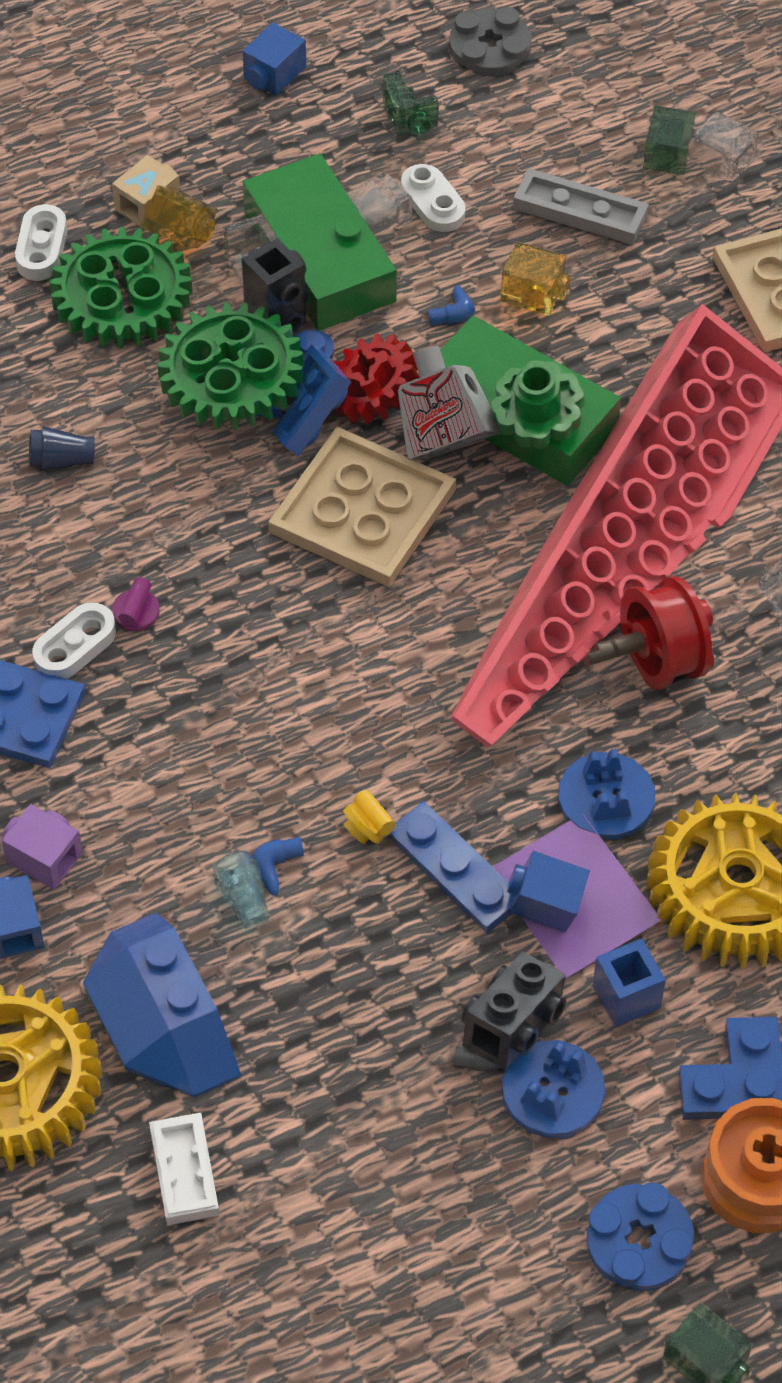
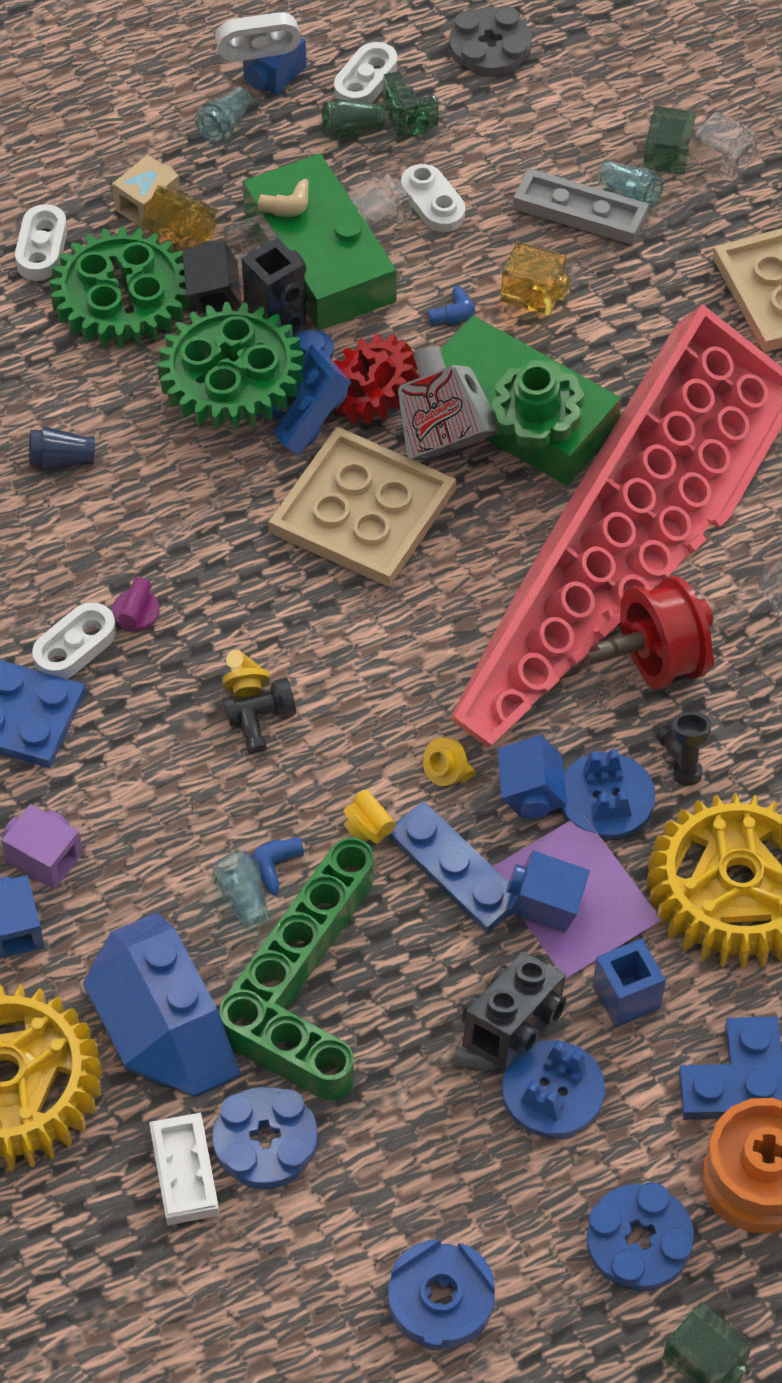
none -> black brick [183,240,242,314]
none -> clear light blue cone [195,87,252,142]
none -> plate [213,1087,318,1189]
none -> white plate [215,12,301,61]
none -> green beam [220,838,374,1100]
none -> yellow plate [222,650,270,698]
none -> black piece [223,677,296,754]
none -> tan animal [258,179,309,217]
none -> clear green cone [322,97,386,139]
none -> white plate [334,42,397,110]
none -> blue plate [388,1240,495,1351]
none -> yellow plate [423,737,476,786]
none -> blue brick [497,734,567,818]
none -> clear light blue cone [598,160,664,208]
none -> black piece [656,711,712,786]

